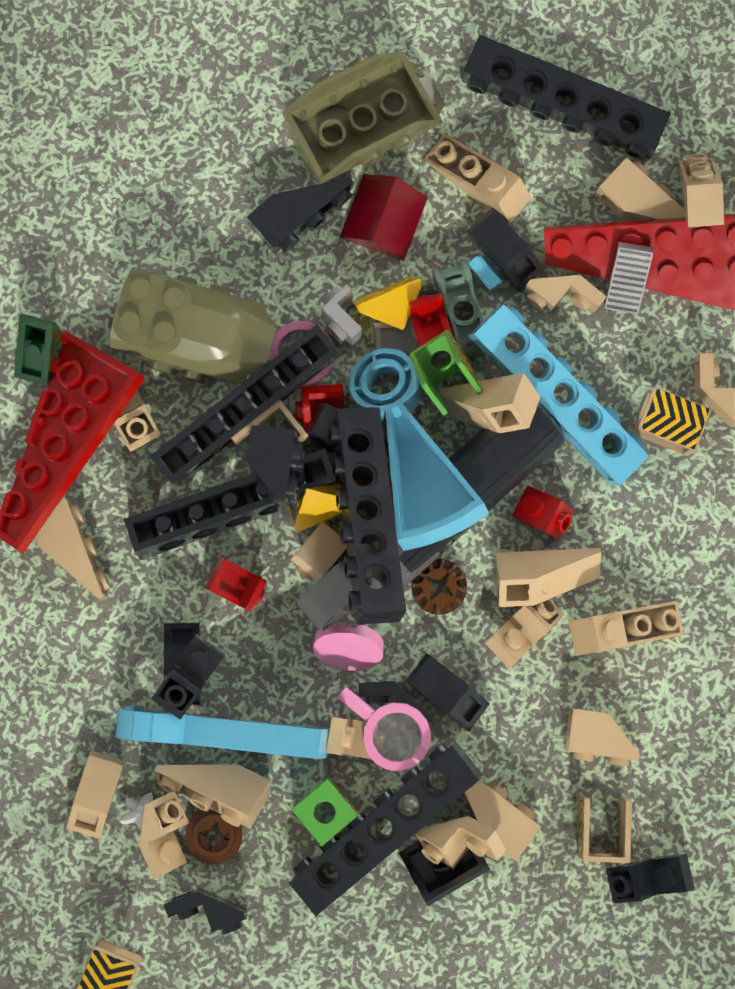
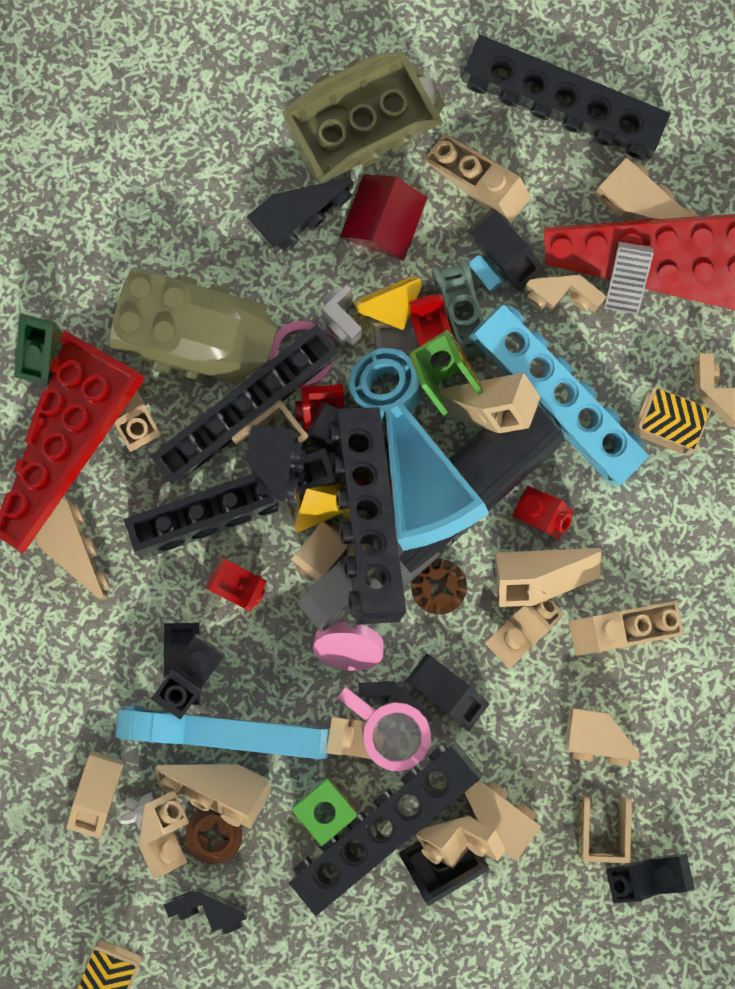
tan slope [679,154,724,228] -> none

